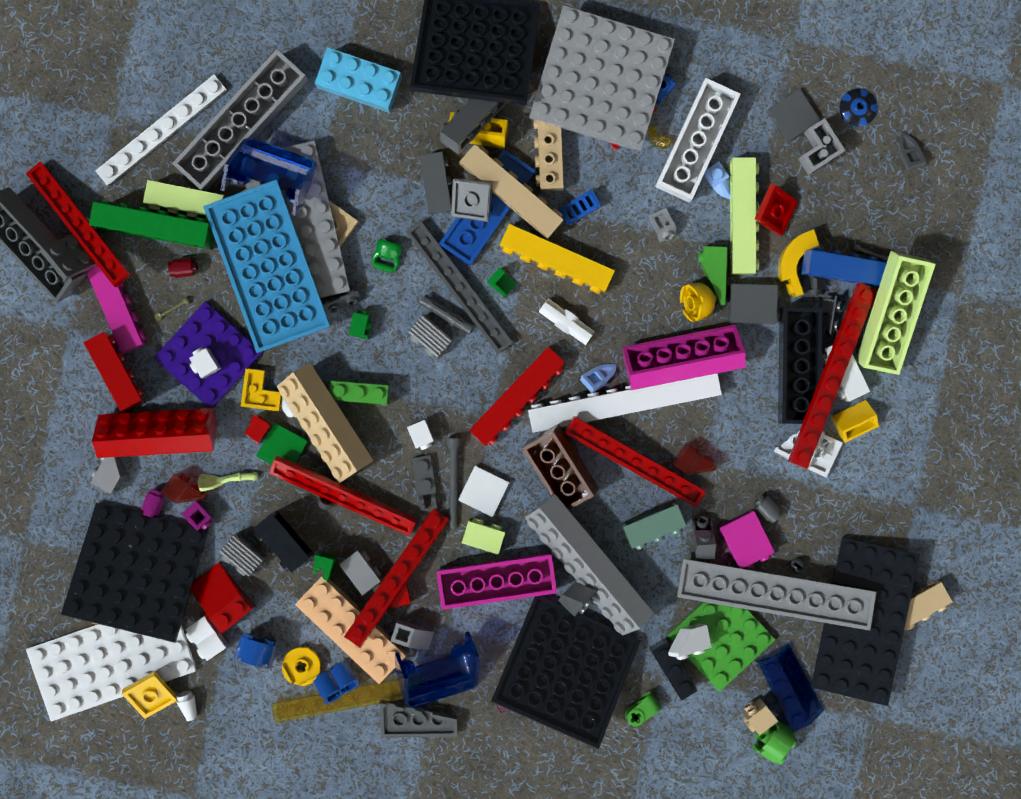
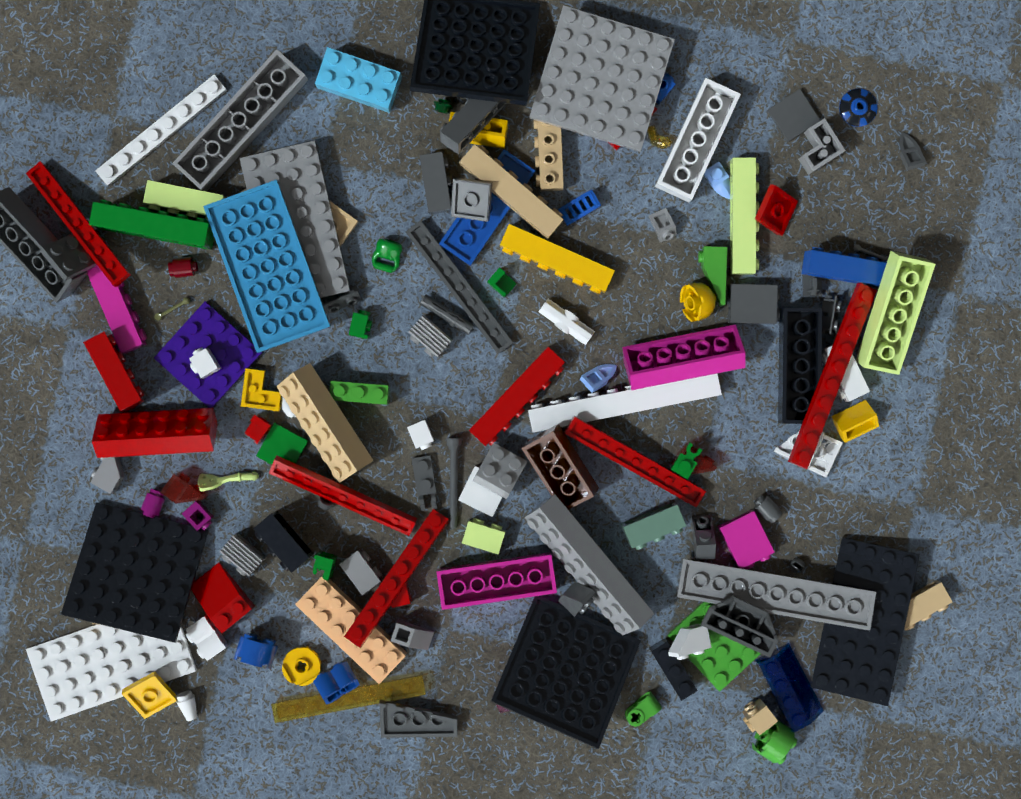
clear blue windscreen [221,138,316,216] -> none
clear blue windscreen [395,631,479,708] -> none
yellow arch [778,230,820,298] -> none
none -> dark green plate [434,99,453,114]
none -> light grey brick [473,443,527,499]
none -> green plate [671,442,702,479]
none -> dark grey wedge [701,596,779,658]

